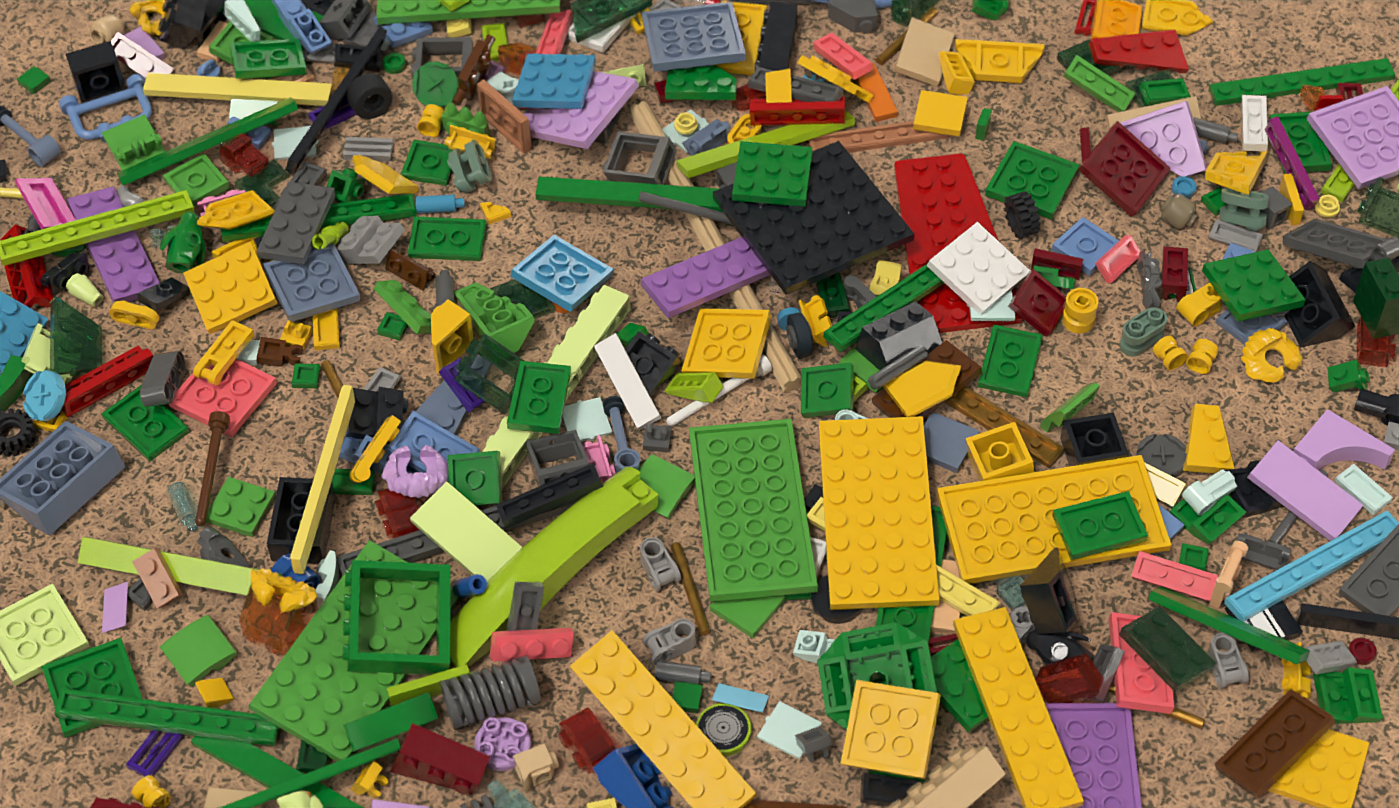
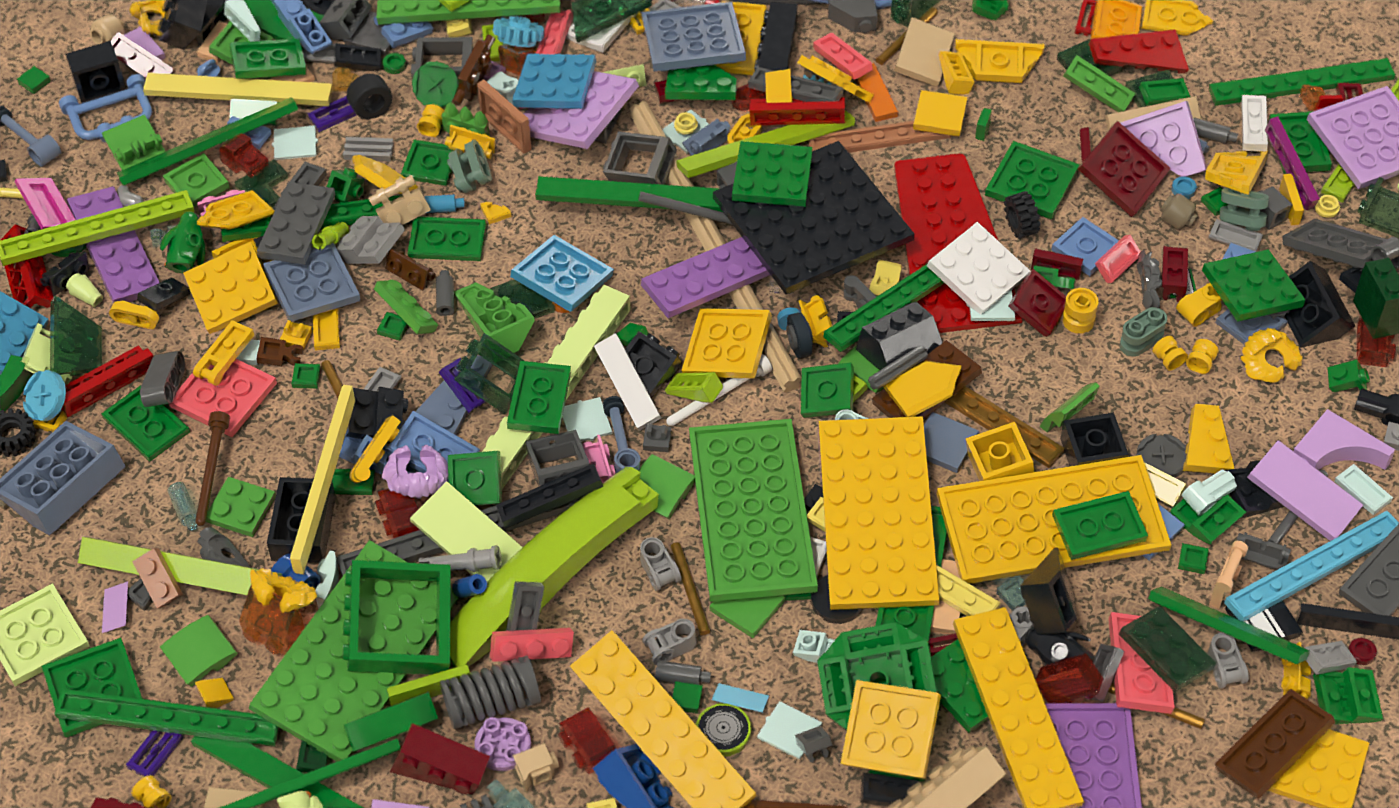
black tile [285,26,387,174] -> none
yellow tile [350,761,389,798] -> none
yellow slope [431,299,474,375] -> none
dark green plate [815,272,850,317] -> none
green tile [978,324,1043,397] -> none
coral plate [1131,551,1218,602] -> none
none -> tan plate [368,175,431,225]
none -> light grey pin [419,545,502,572]
none -> medium azure gear [493,16,544,47]

